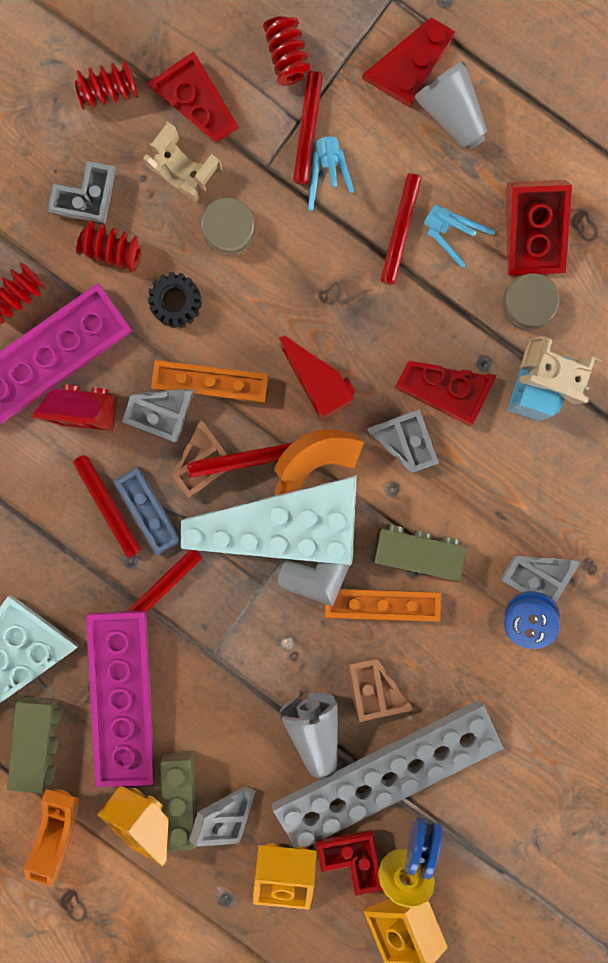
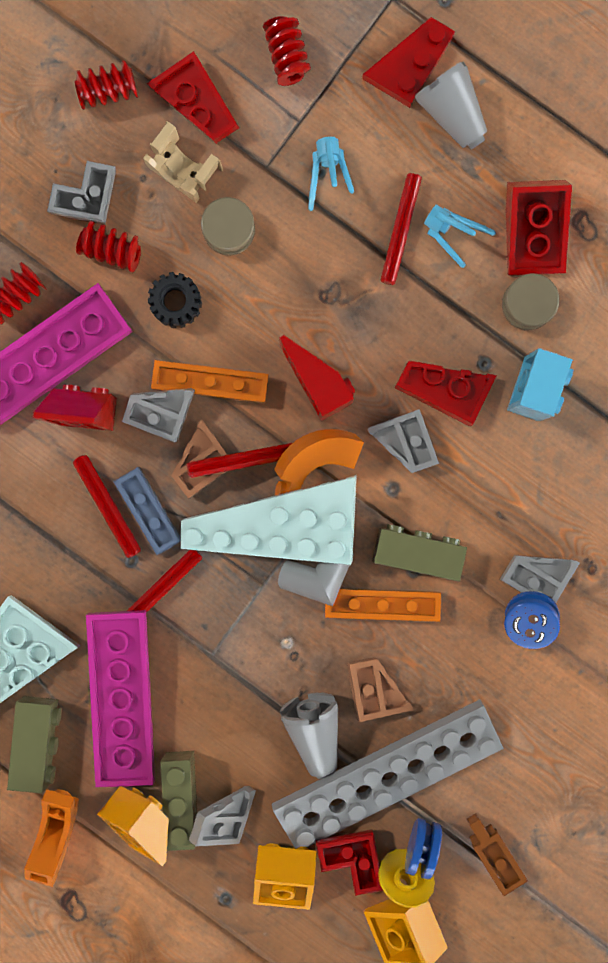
red axle [293,71,323,185] -> none
tan piece [518,336,602,404] -> none
none -> dark orange hinge [466,813,528,896]

